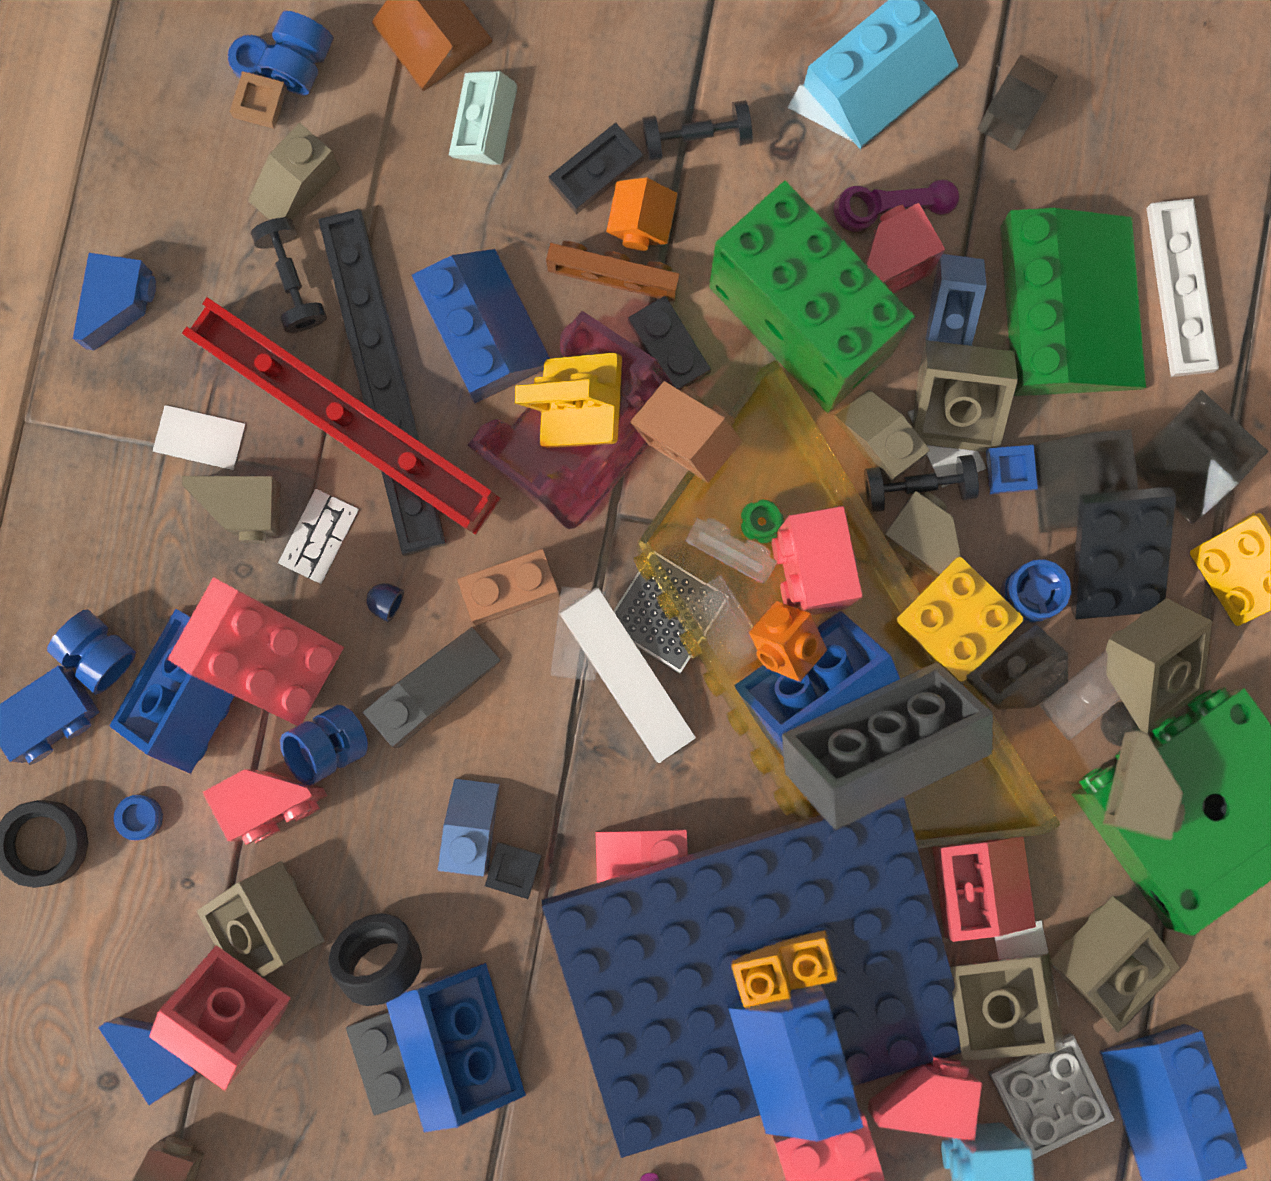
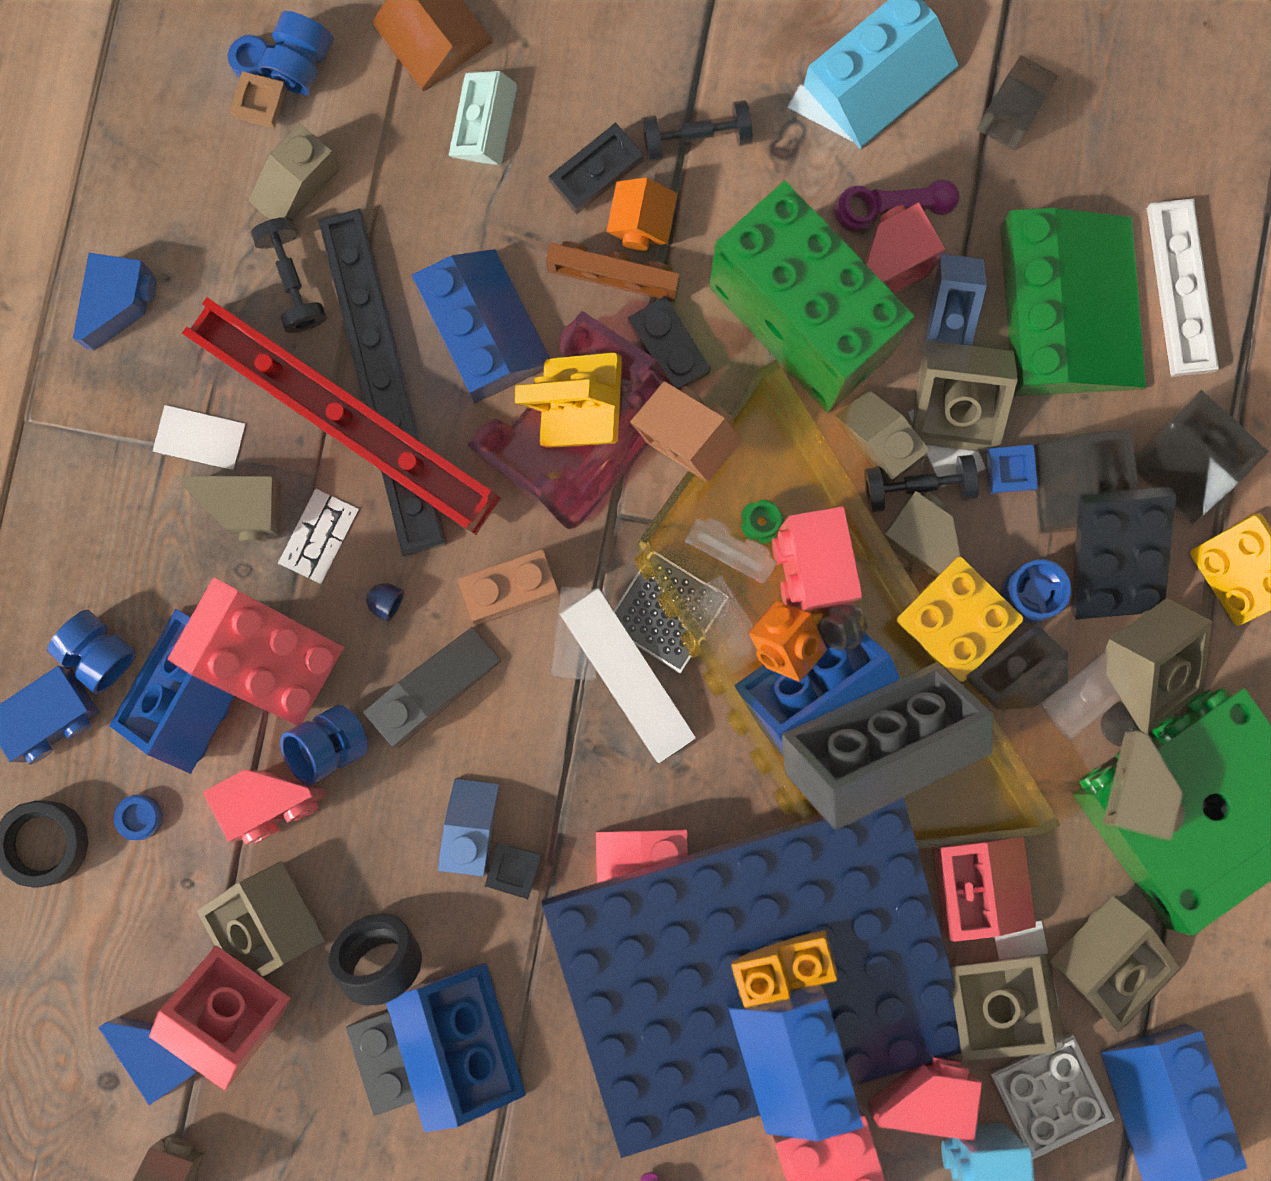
none -> clear smoke plate [820,605,869,650]

